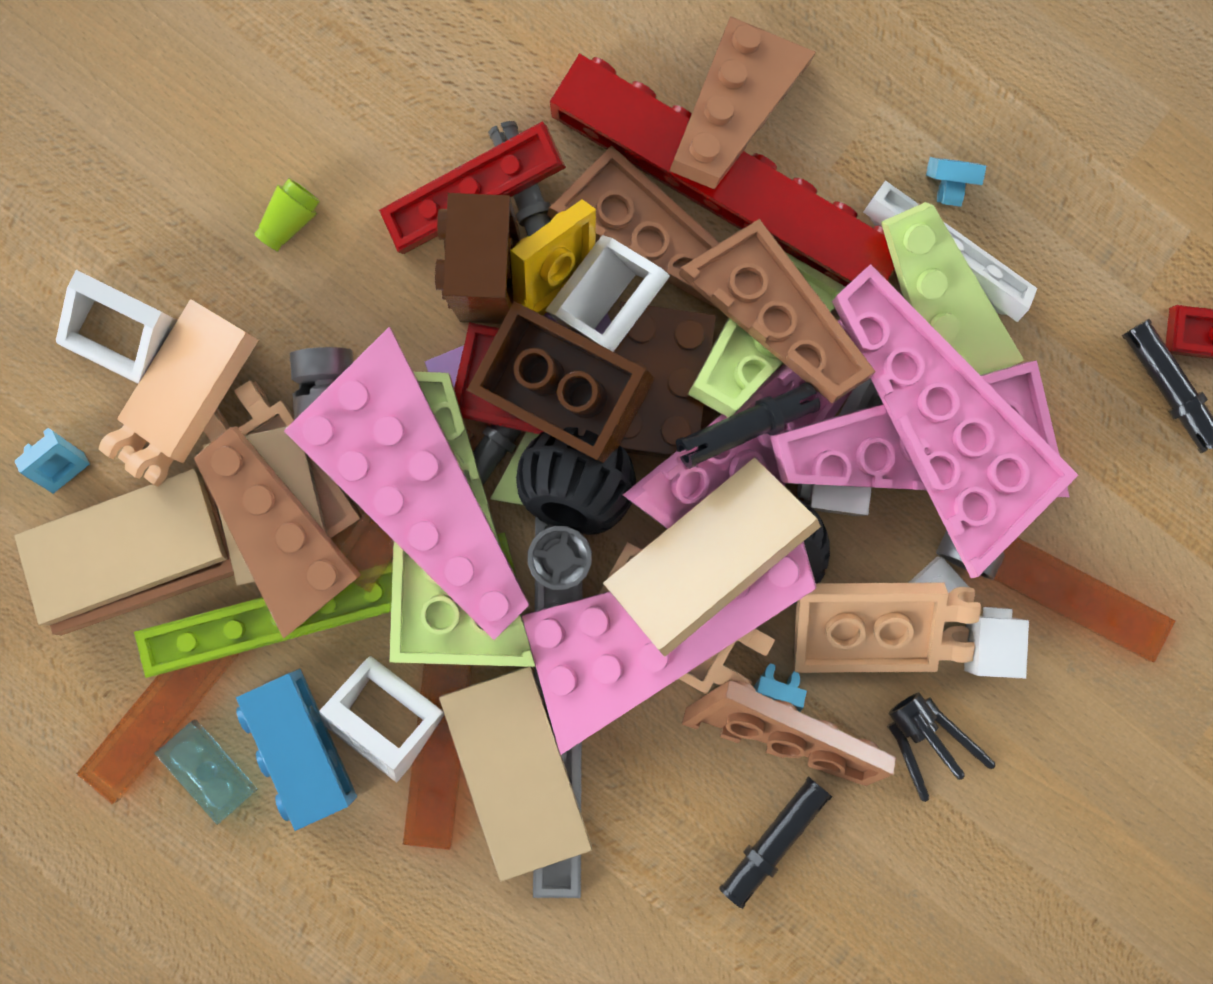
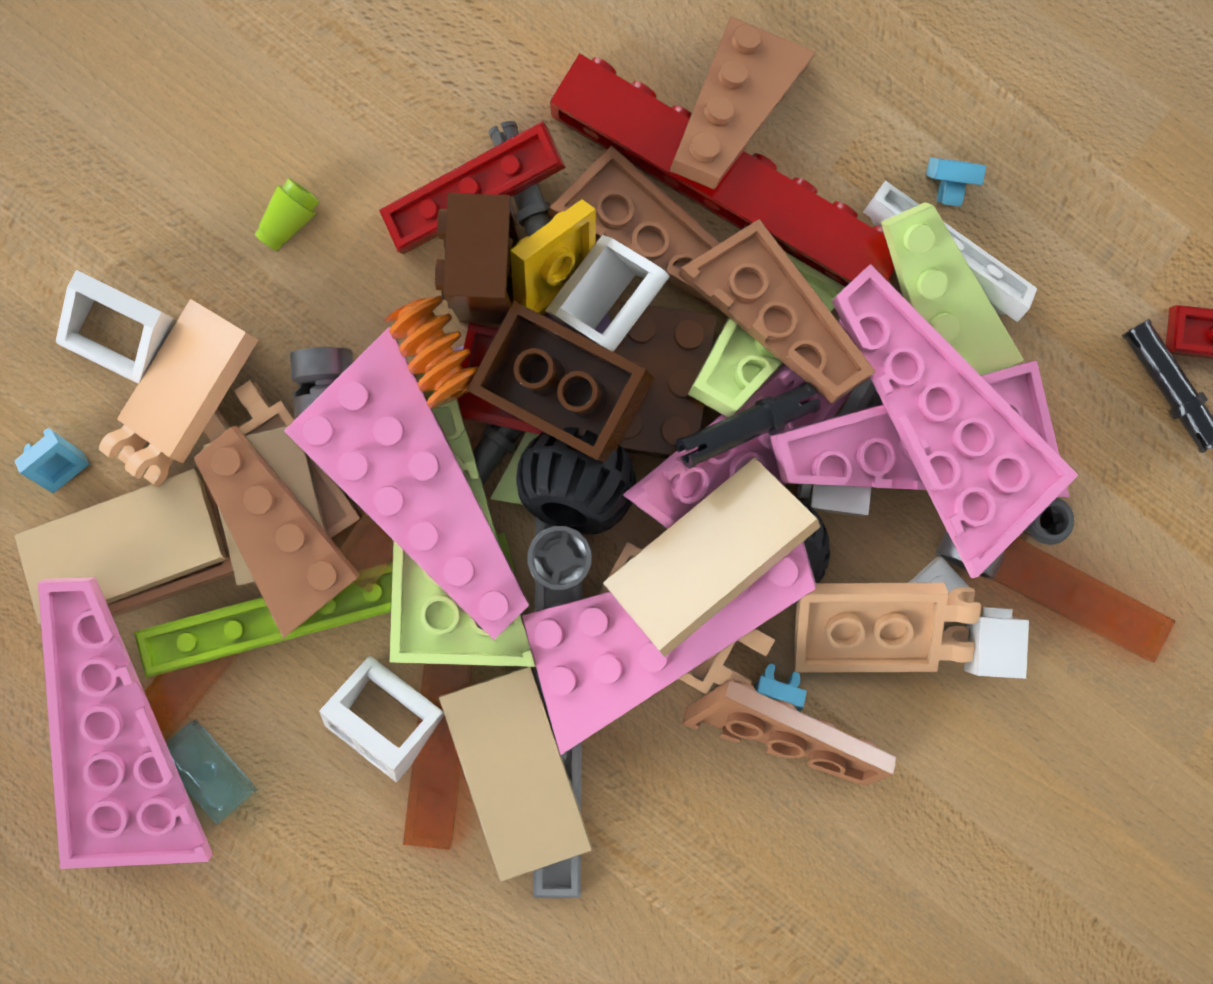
dark azure brick [236,668,357,831] -> none
black pin [719,776,833,909] -> none
black plant [887,692,996,802] -> none
none -> bright pink wing [38,577,213,869]
none -> orange piece [384,296,478,409]
none -> dark grey cone [1023,498,1074,545]

